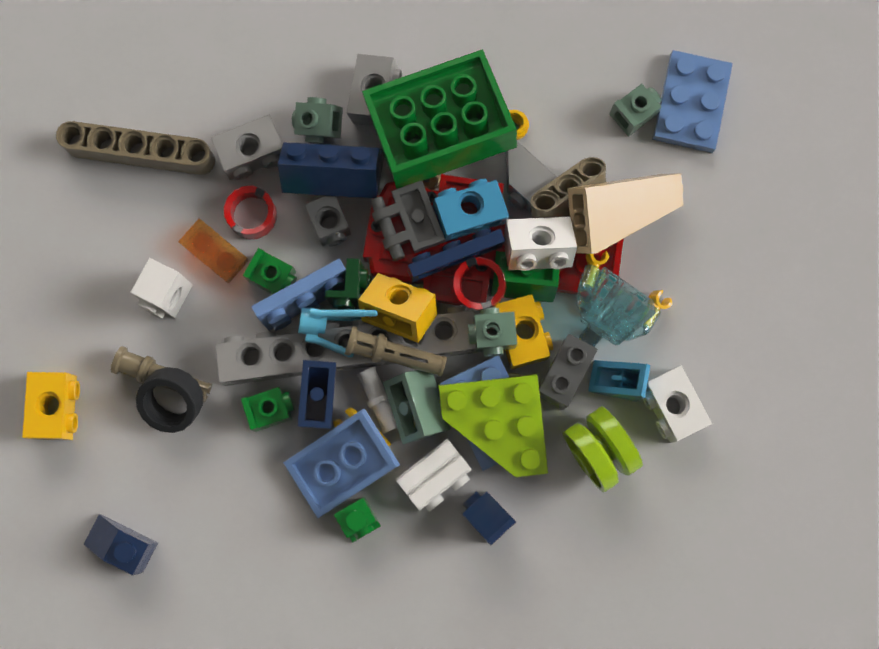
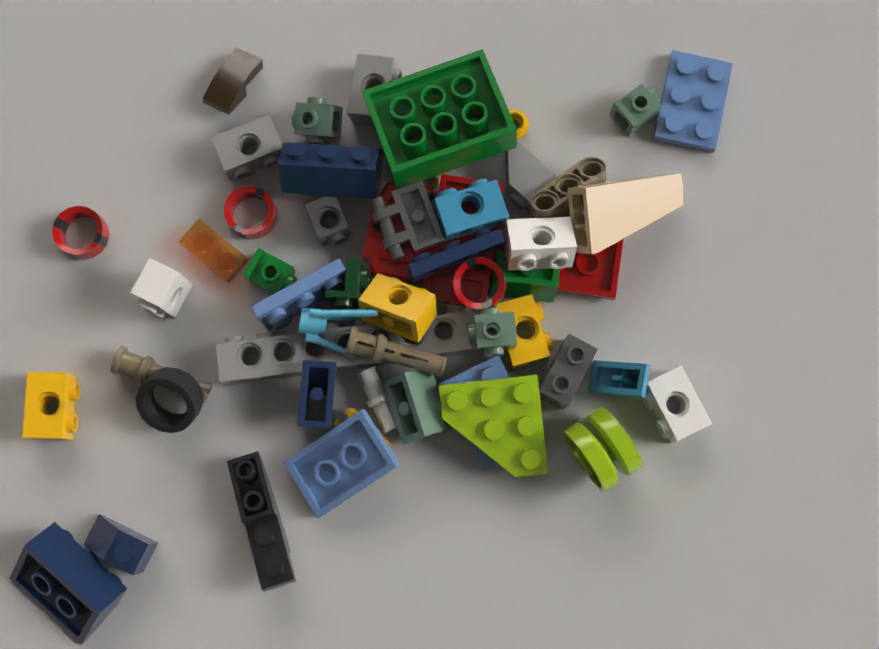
dark tan beam [56,121,215,175] -> none
green brick [241,387,295,432] -> none
green brick [334,498,381,543] -> none
white brick [395,438,472,512] -> none
dark blue slope [461,491,516,545] -> none
clear light blue torso [576,251,672,347] -> none
none -> dark blue slope [9,522,127,645]
none -> red piece [52,205,110,260]
none -> dark brown slope [203,47,263,115]
none -> black slope [227,451,296,592]

